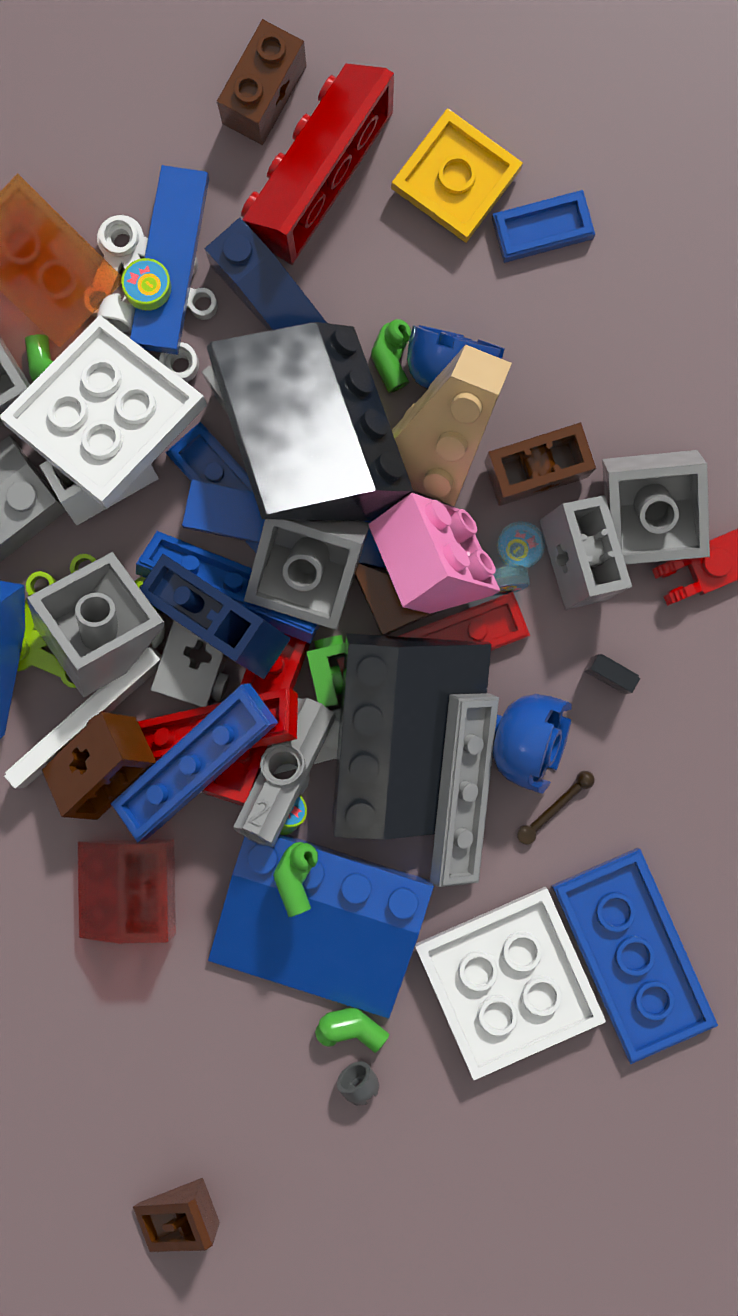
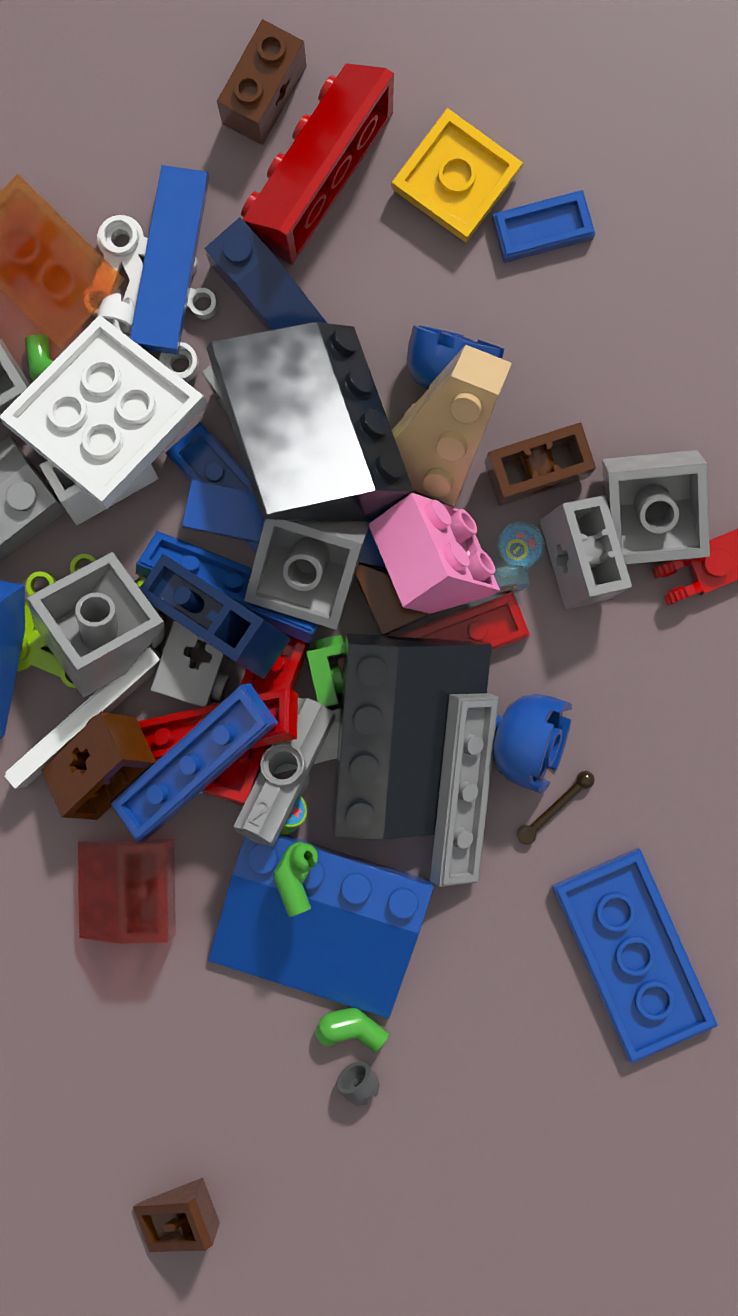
tile [121,258,172,310] -> none
bright green arm [371,319,411,393] -> none
white plate [415,887,606,1080] -> none
black tile [584,654,641,694] -> none

